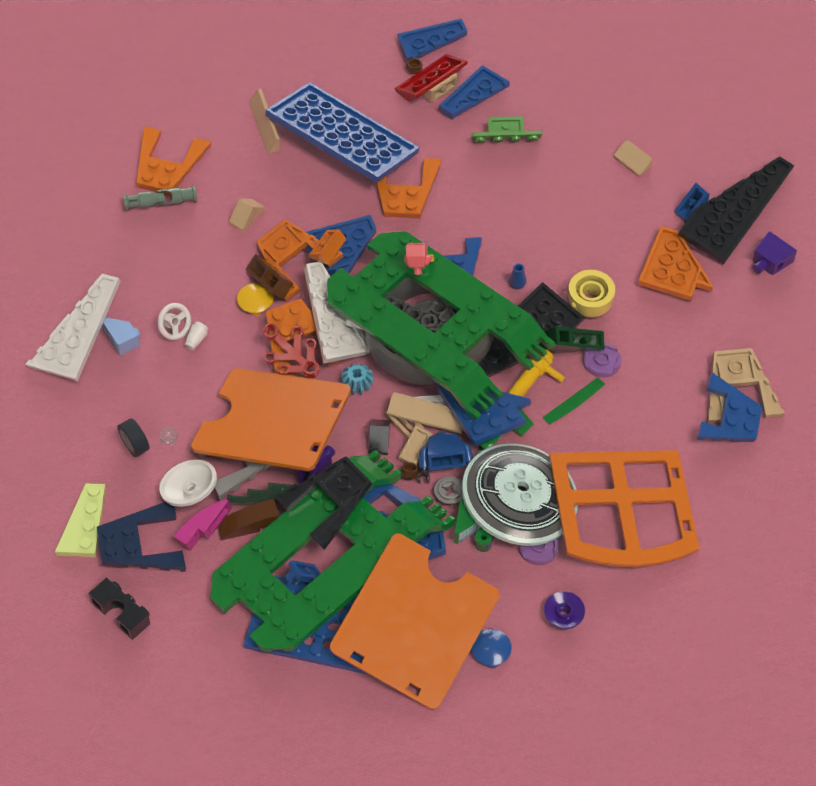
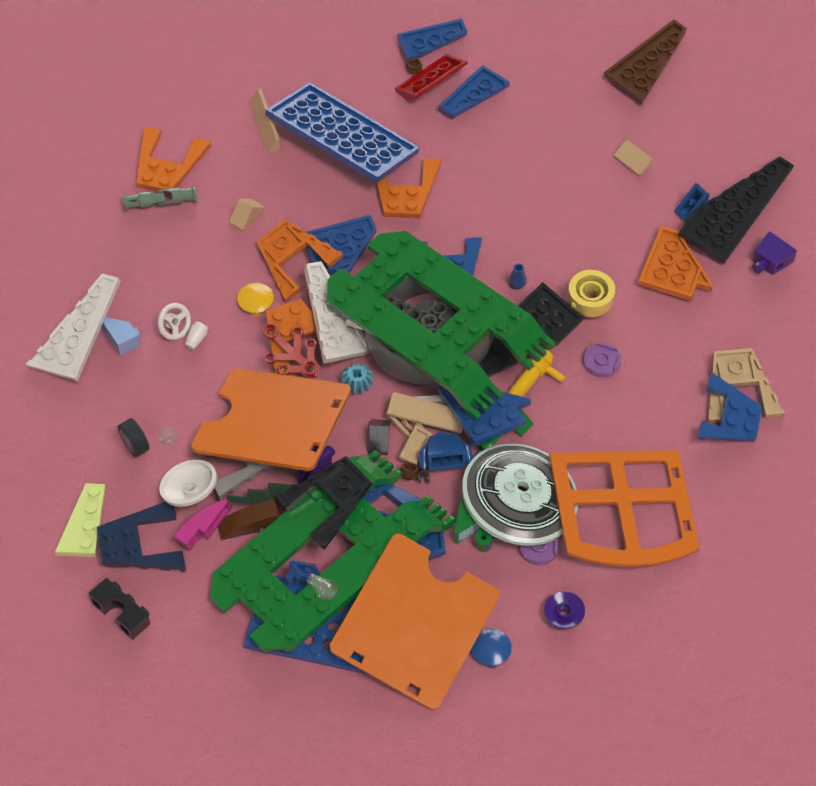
reddish brown slope [246,254,293,299] -> none
orange slope [308,229,346,264] -> none
coral piece [404,242,434,275] -> none
tan slope [424,73,458,103] -> none
light grey gear [434,476,463,506] -> none
bright green bracket [471,116,542,143] -> none
green sticker [542,377,605,425] -> none
dark green slope [544,326,605,351] -> none
none -> clear cone [307,574,337,600]
none -> reddish brown wing [604,19,687,105]

